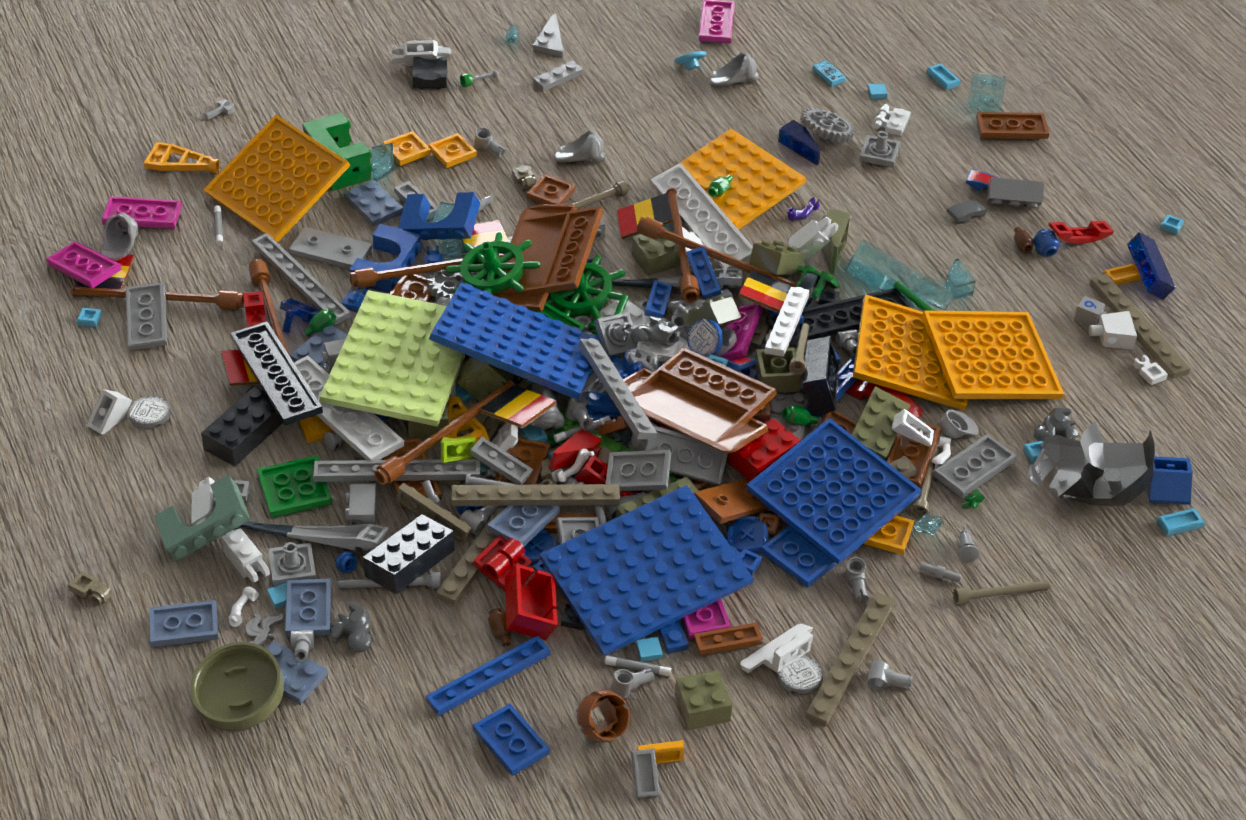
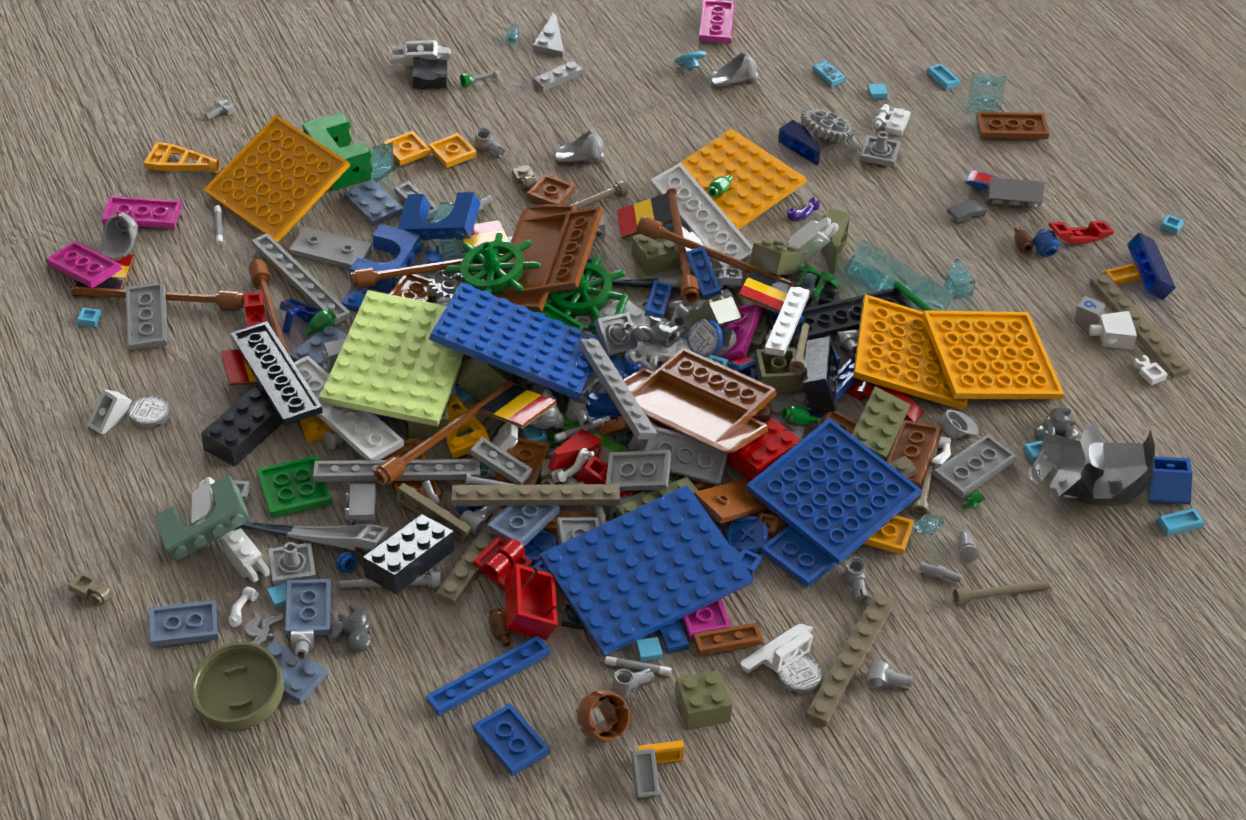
lime slope [441,436,476,463] -> none
white slope [892,409,934,447] -> none

